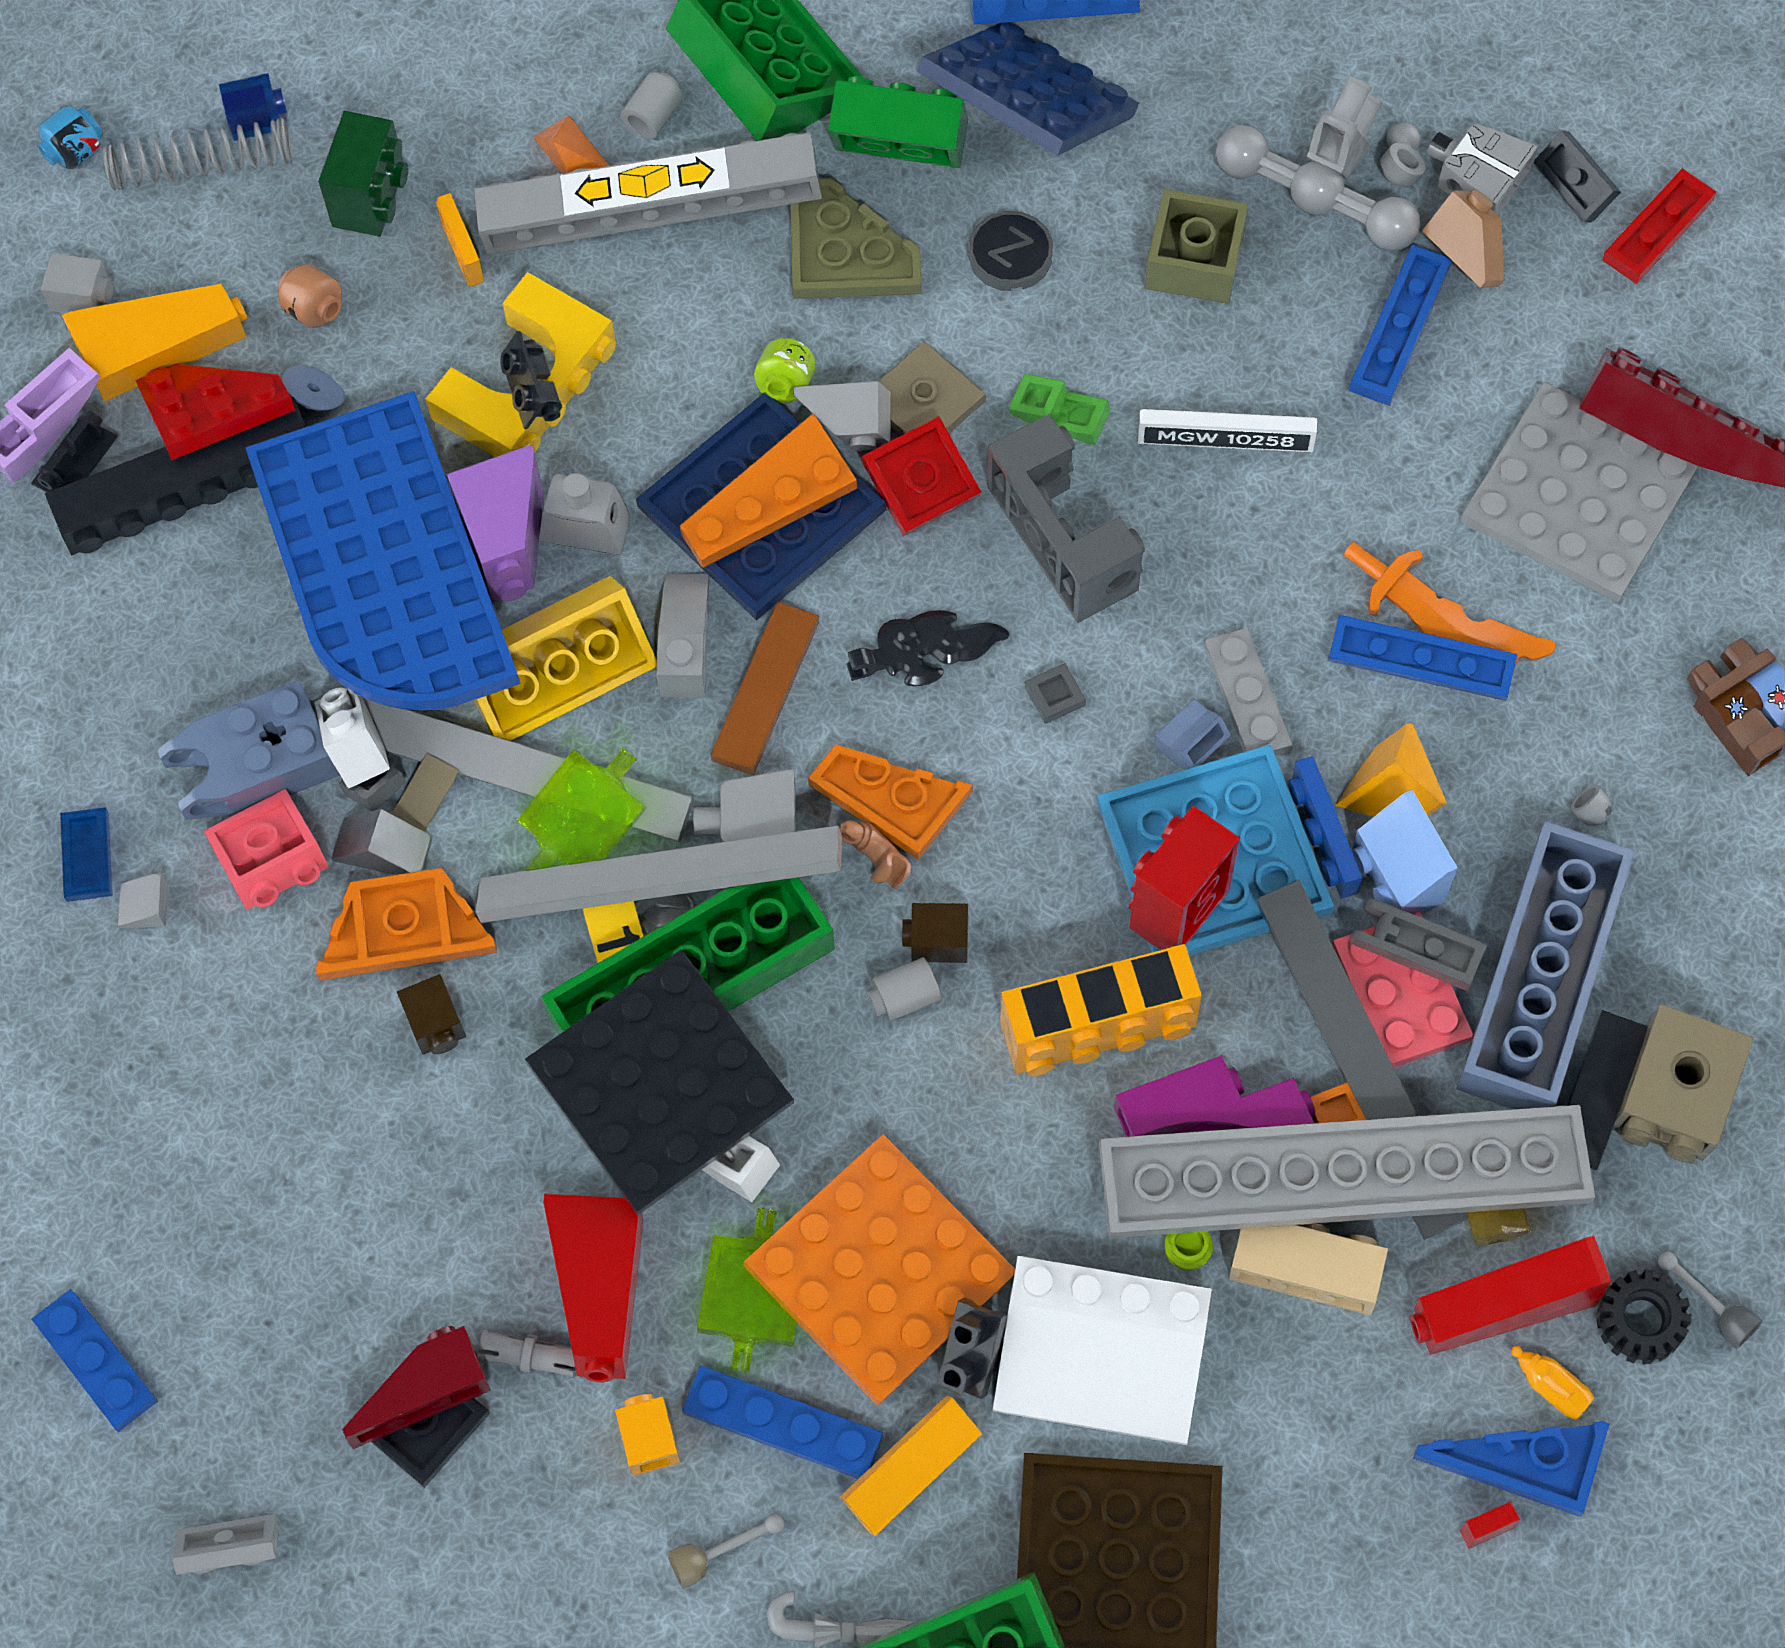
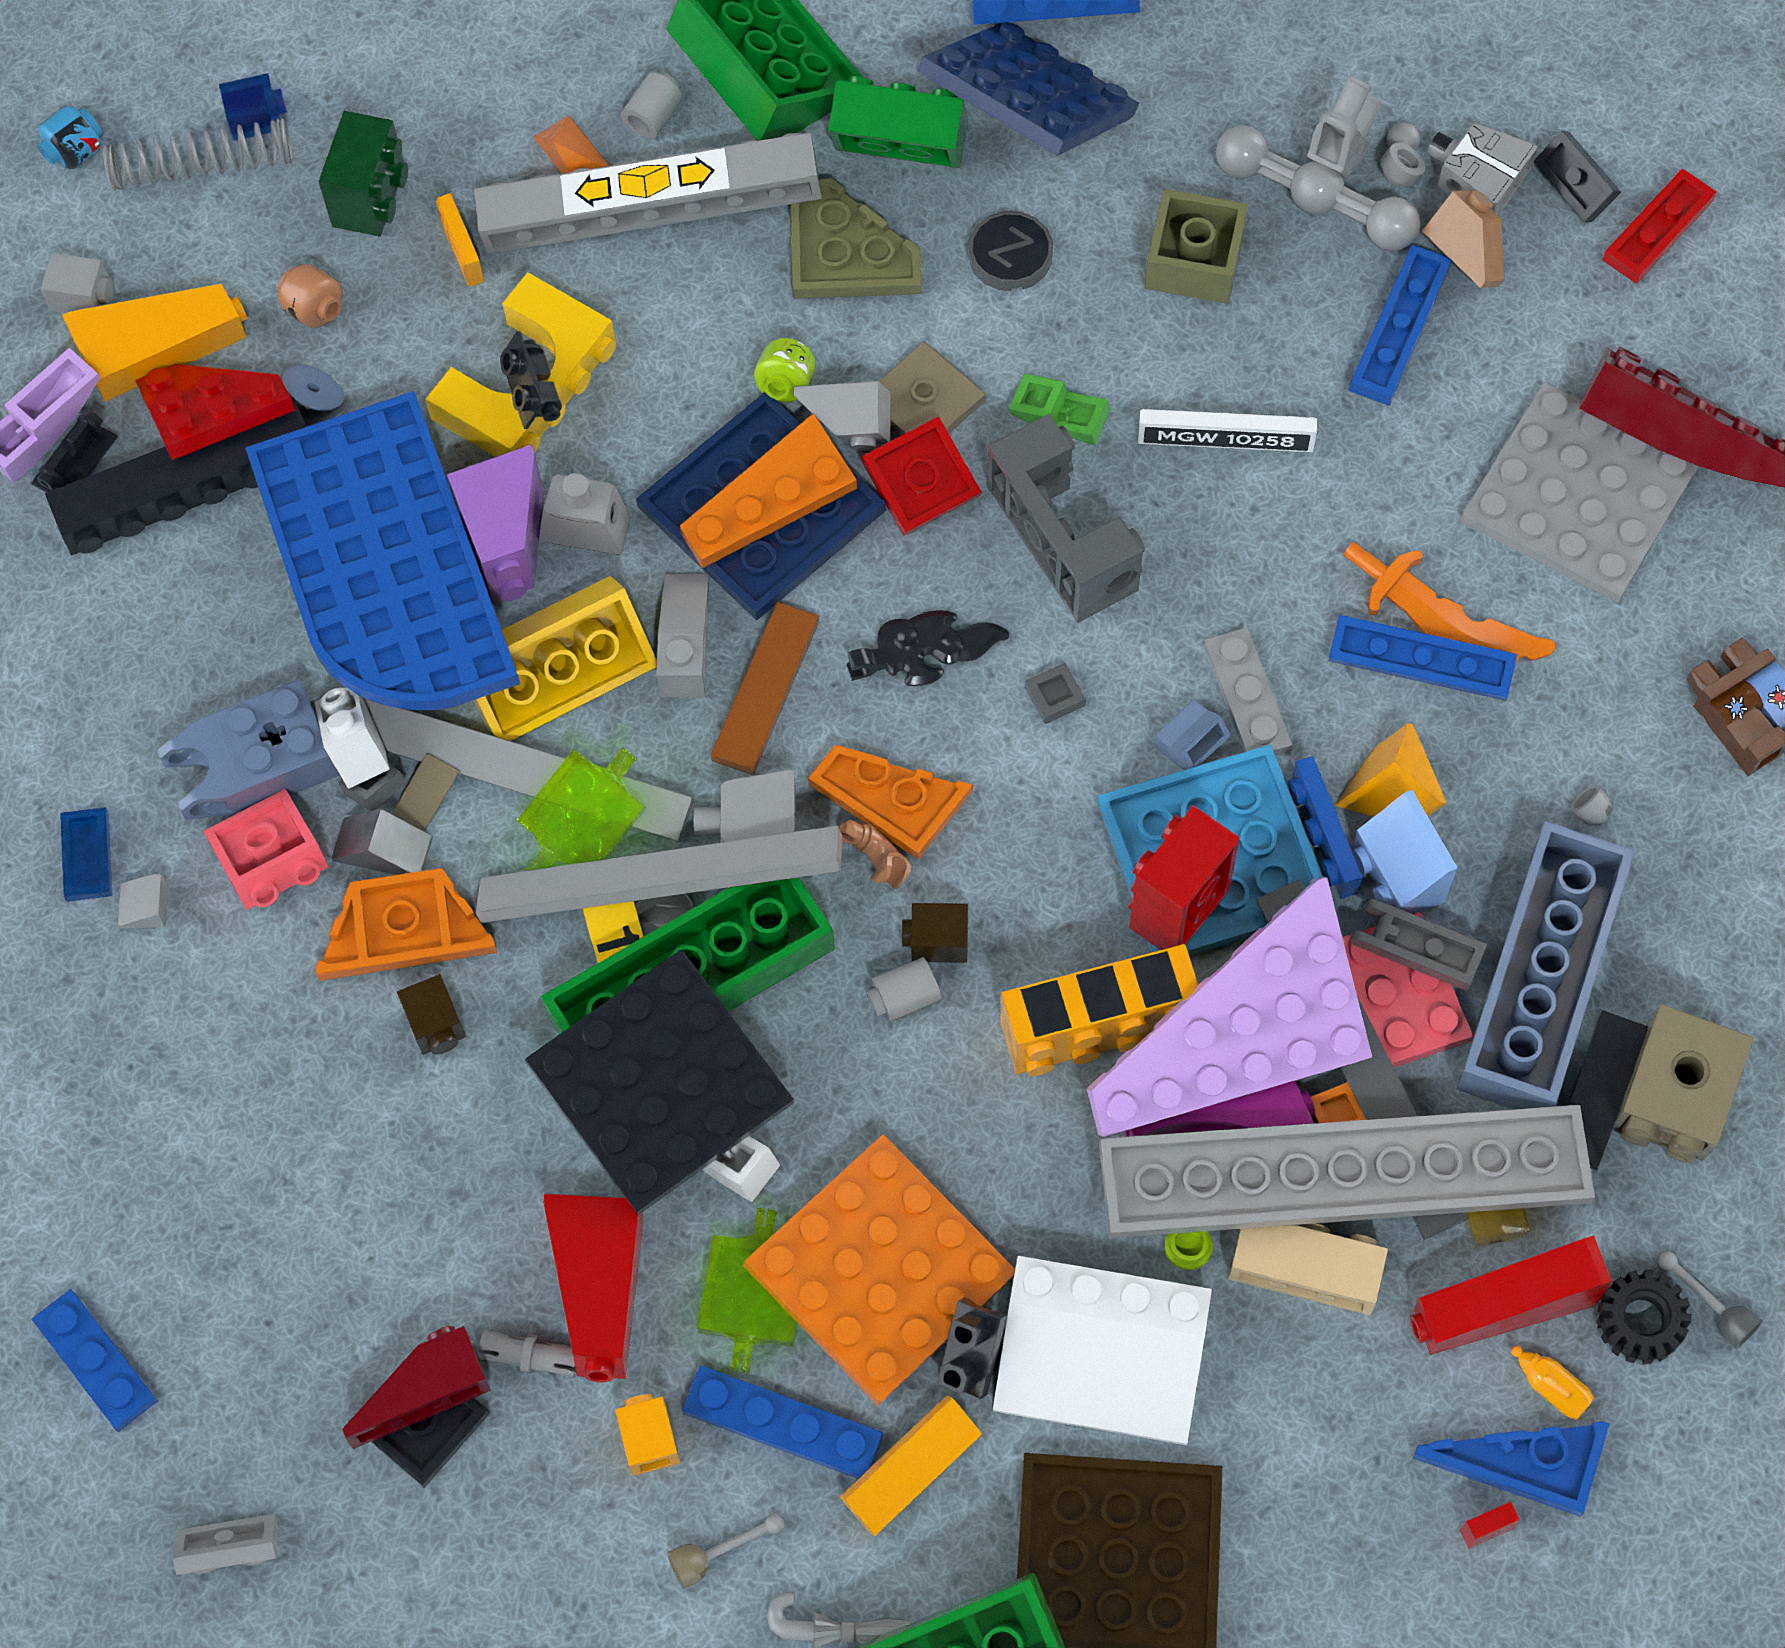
none -> lavender wing [1086,877,1372,1137]

